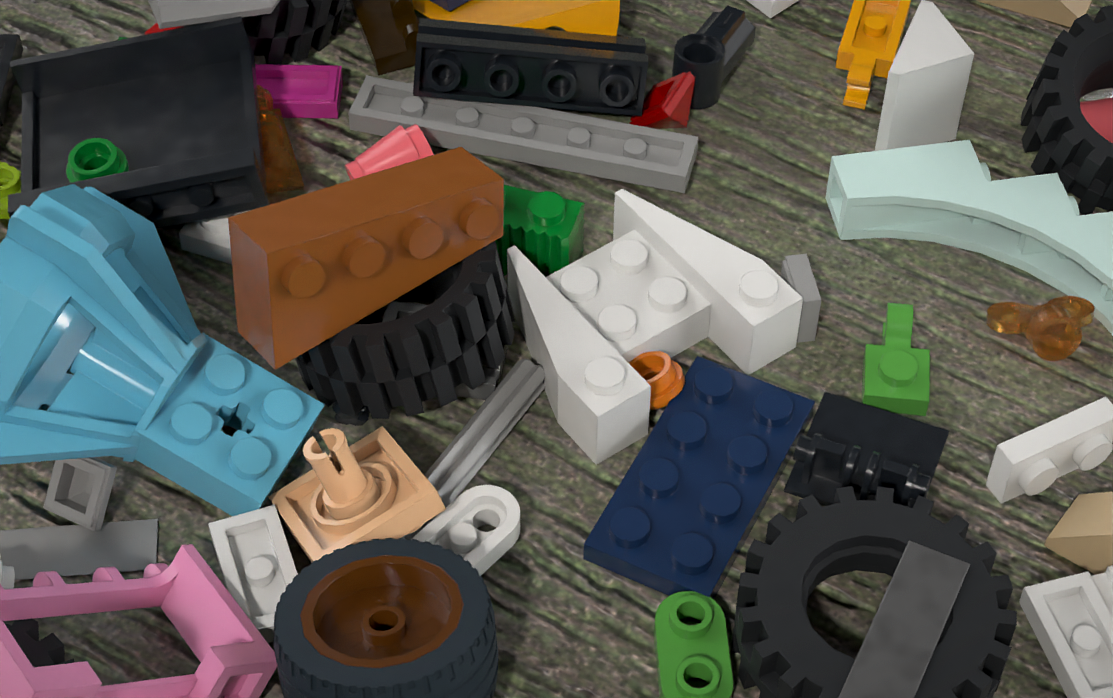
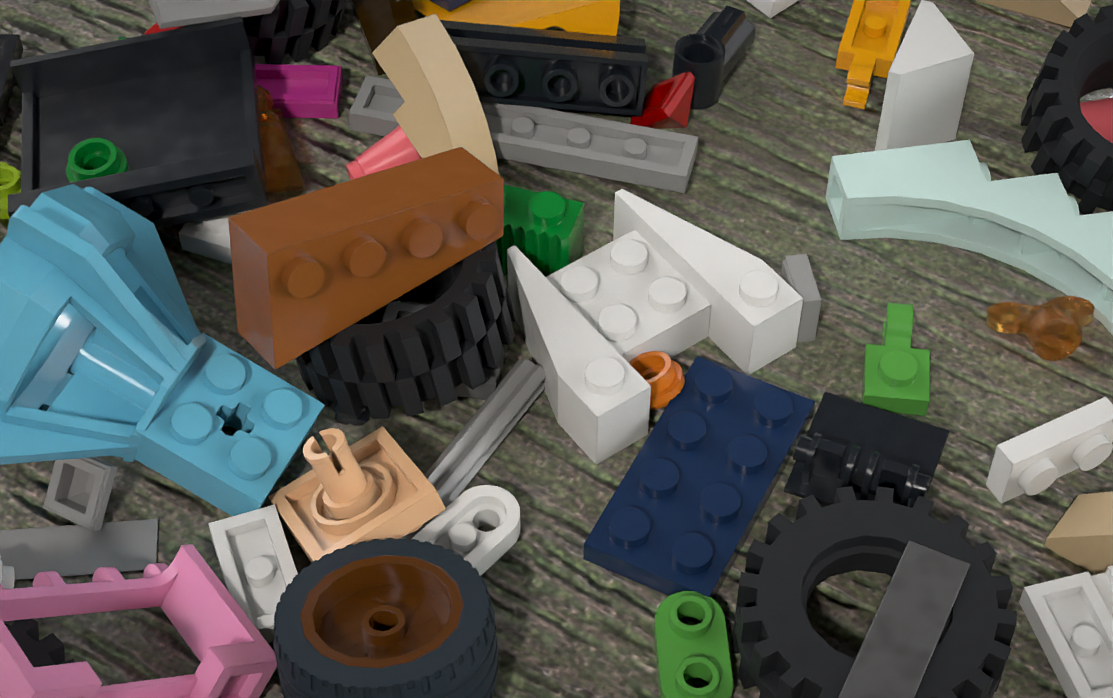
none -> tan slope [372,13,499,175]

